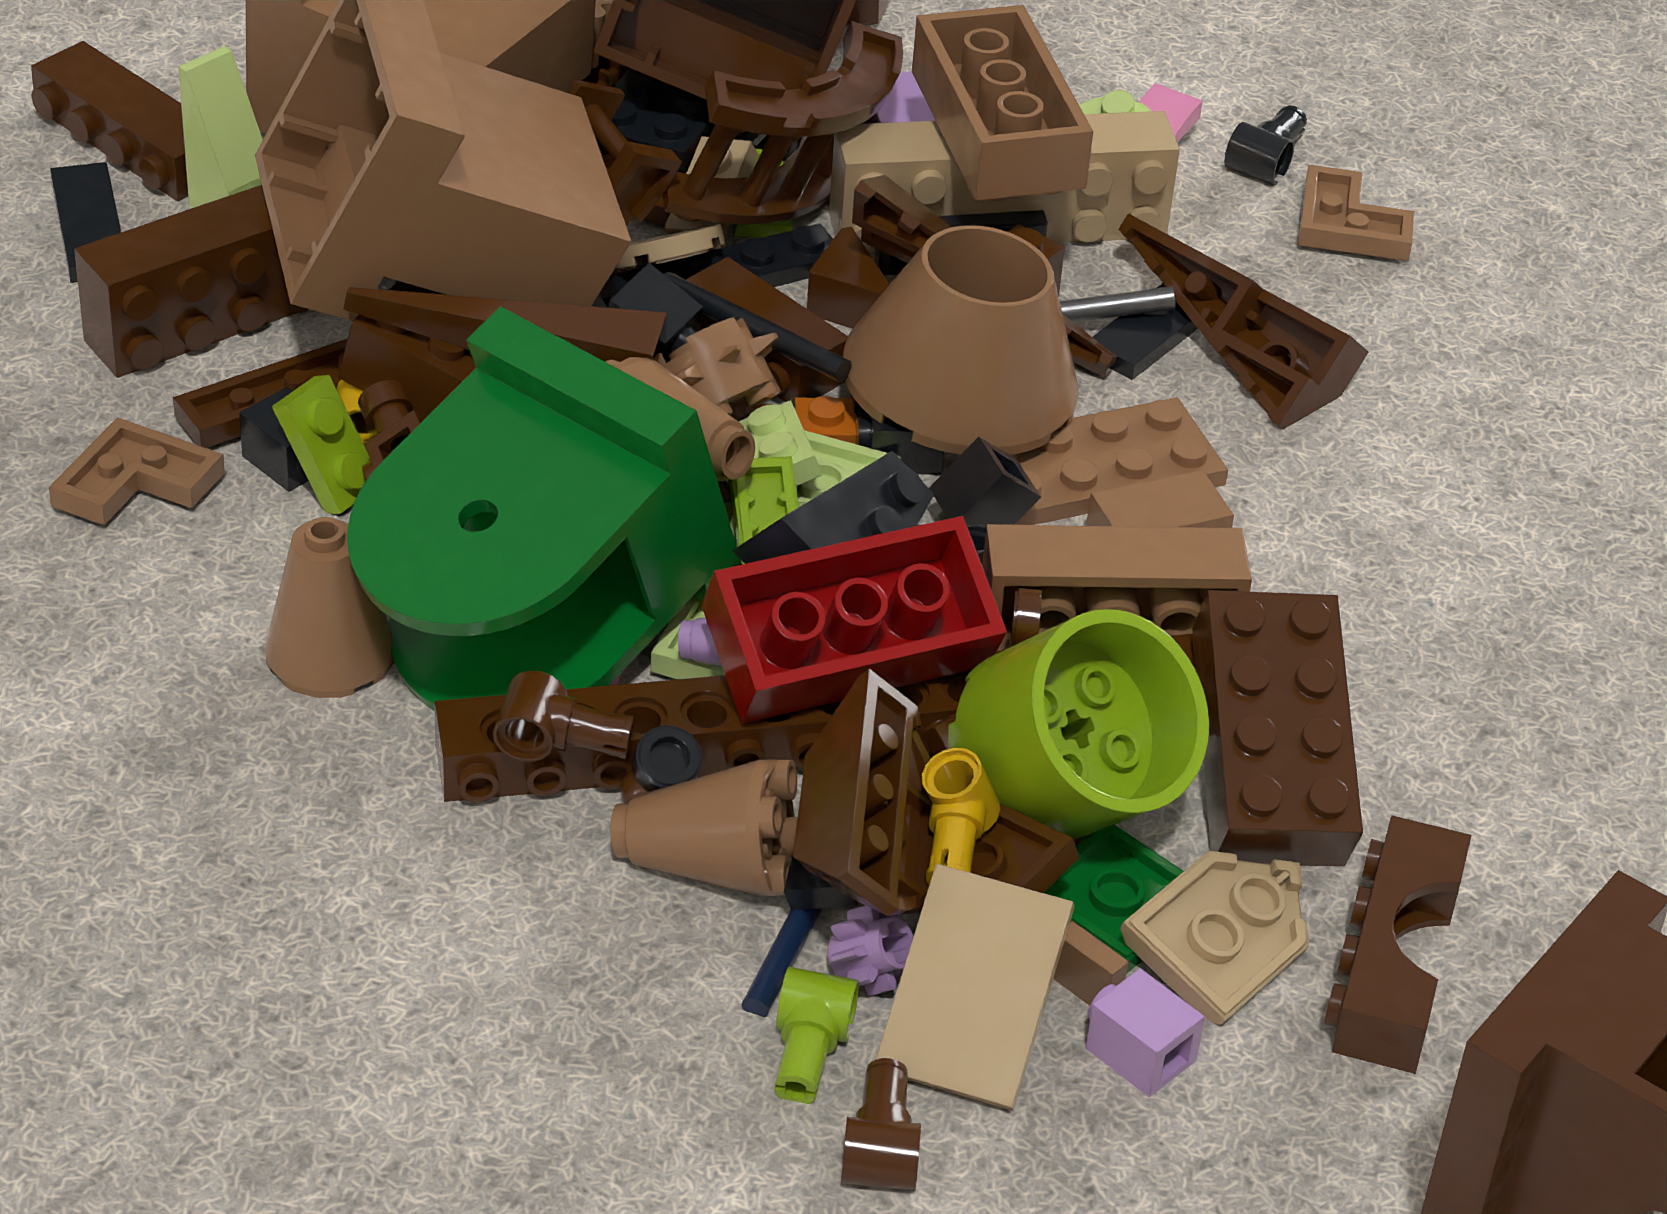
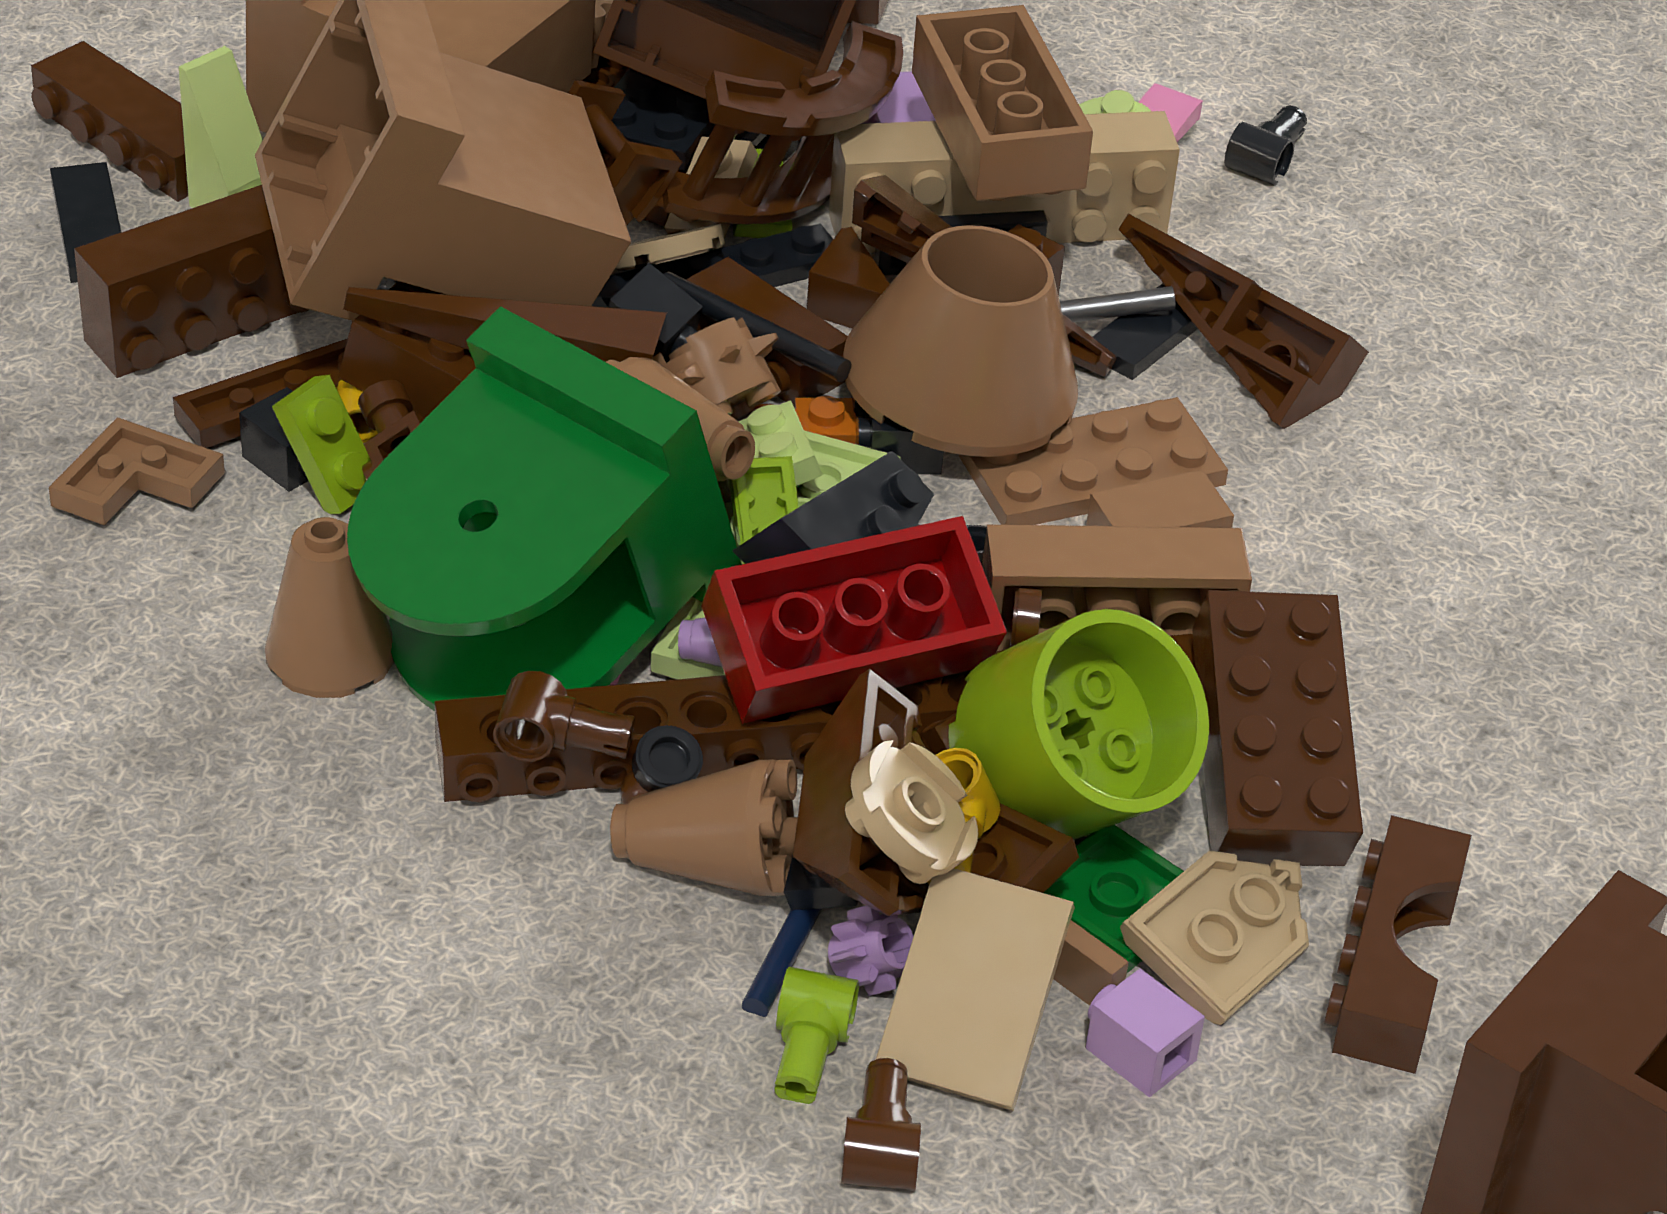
black brick [929,436,1041,527] -> none
medium nougat plate [1298,164,1415,261] -> none
none -> tan plate [845,740,978,884]

